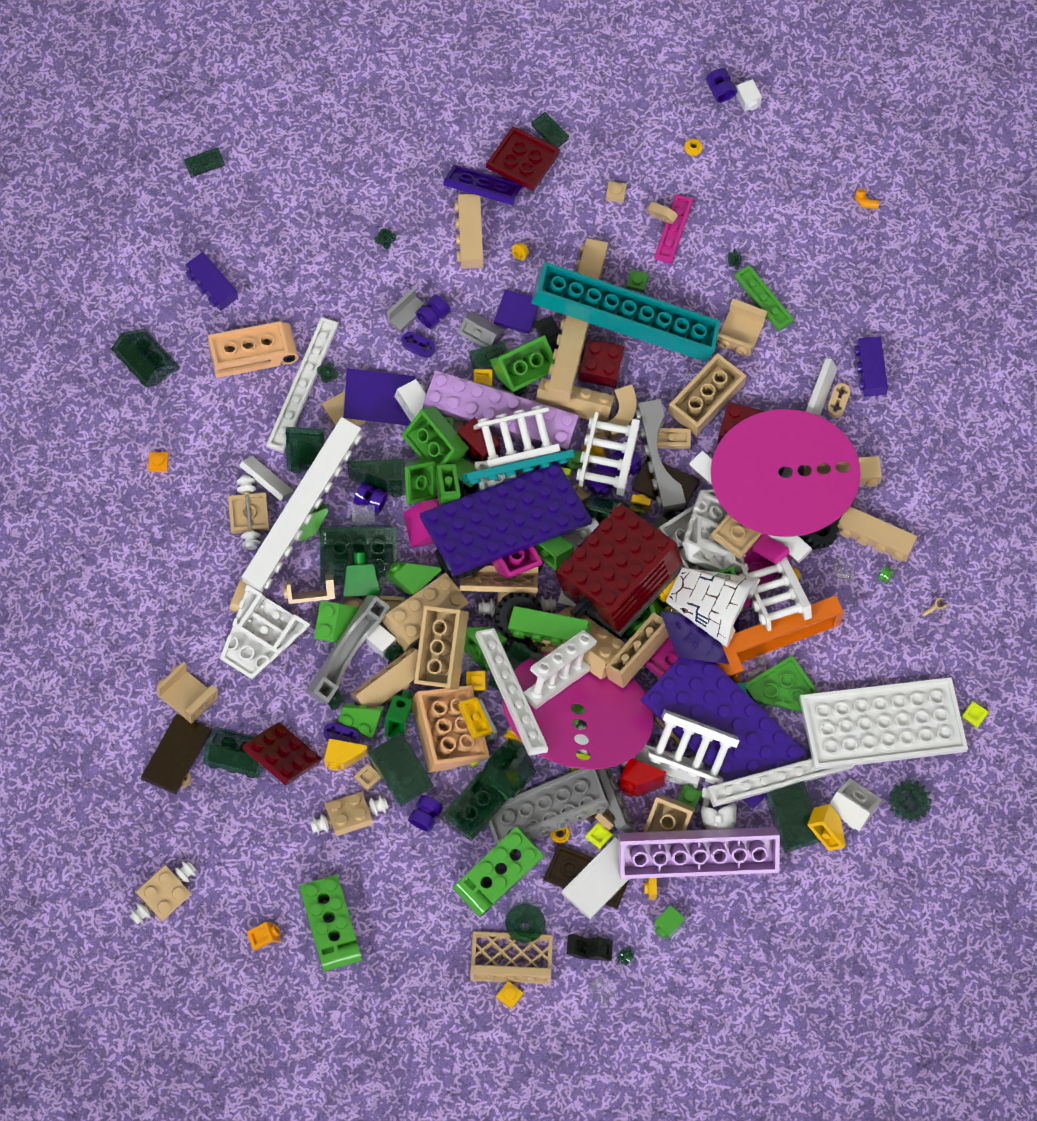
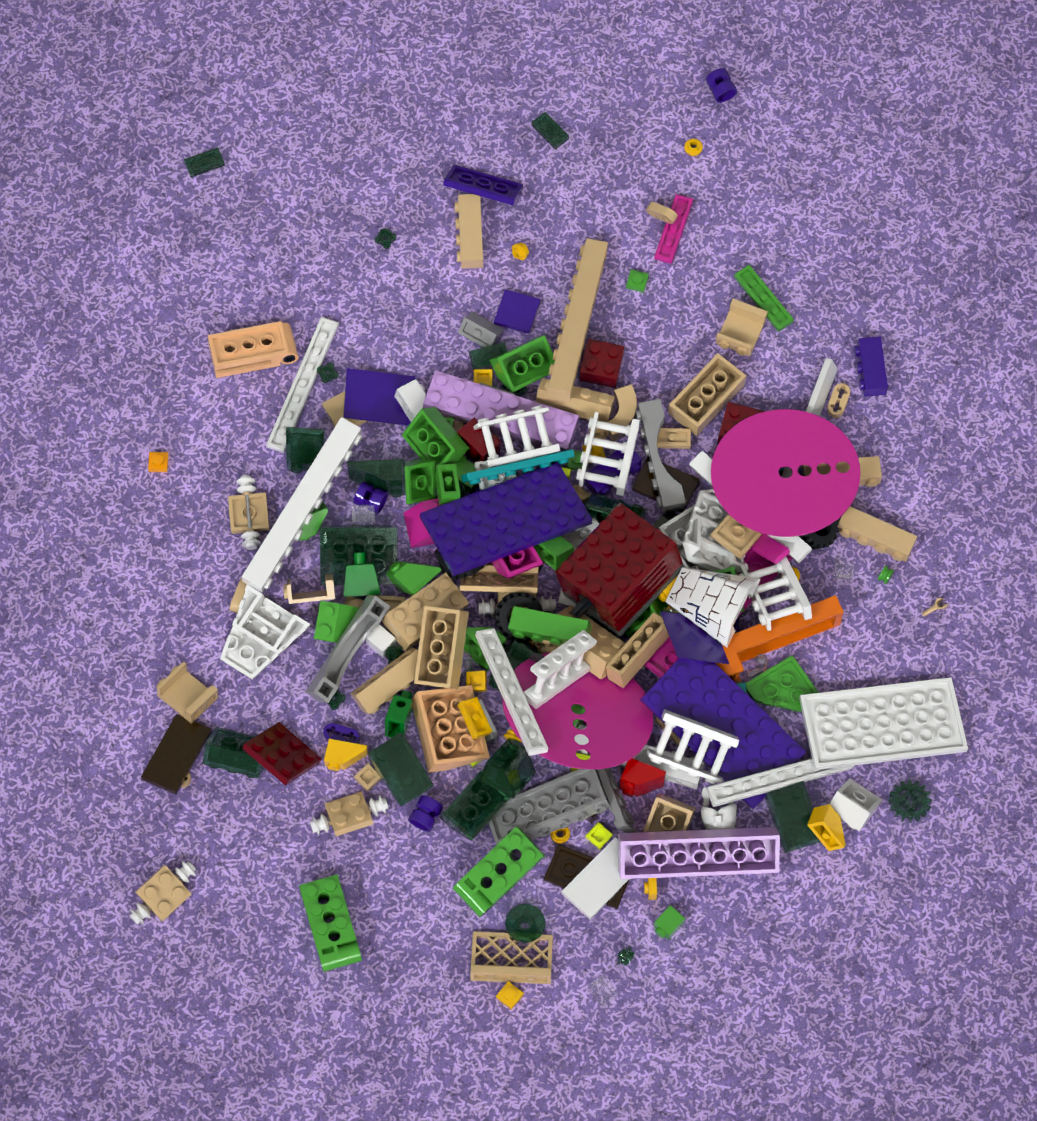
clear green slope [111,328,180,388] -> none
dark purple brick [185,252,238,311] -> none
white tile [240,456,294,501] -> none
light orange bracket [247,922,282,951] -> none
bright green wing [338,703,384,739] -> none
light grey panel [387,288,426,333] -> none
dark purple beam [401,332,435,358] -> none
dark purple wheel [415,294,451,330] -> none
dark red plate [486,126,561,191] -> none
teal brick [531,262,720,362] -> none
pearl dark grey slope [534,315,561,354] -> none
pearl dark grey slope [566,934,613,961] -> none
tan plate [595,809,616,831] -> none
tan plate [606,181,627,203] -> none
yellow plate [630,494,651,513] -> none
bright green plate [677,784,702,808] -> none
clear green plate [728,248,742,270] -> none
white brick [736,79,762,111] -> none
light orange arm [855,189,879,209] -> none
neon yellow tile [961,701,989,728] -> none

